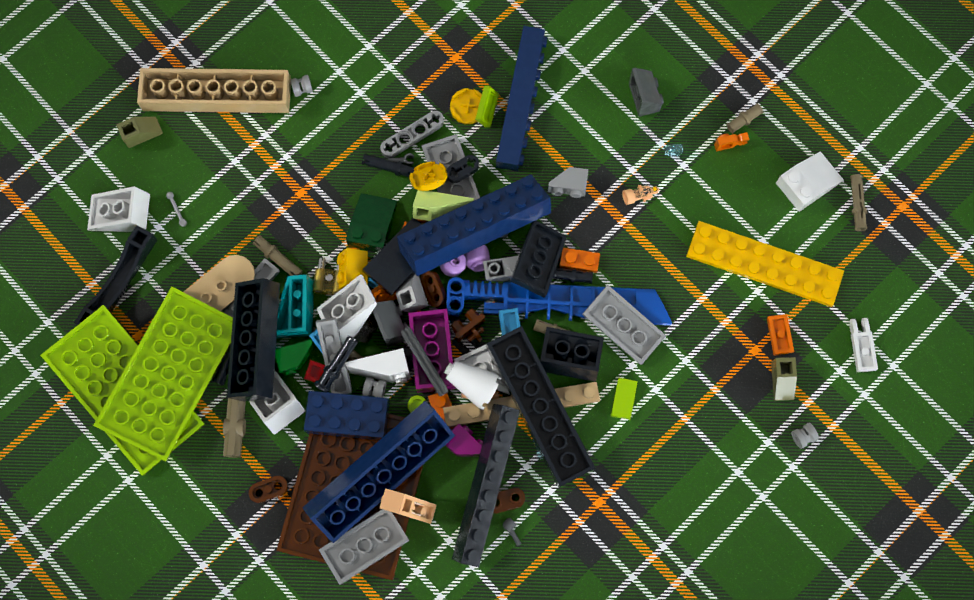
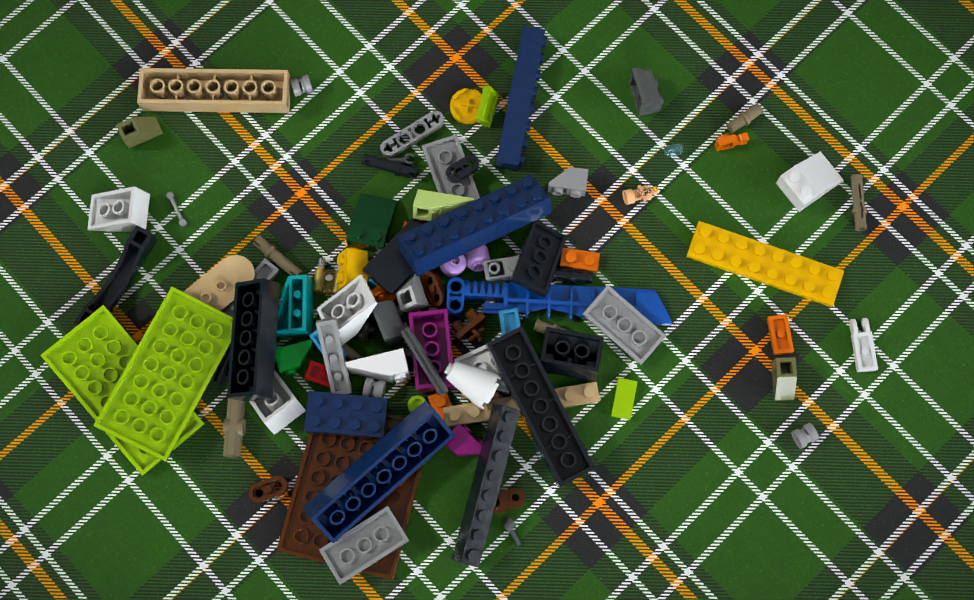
black pin [314,335,359,393] -> none
light nougat slope [380,489,437,524] -> none
yellow tile [410,161,447,191] -> none

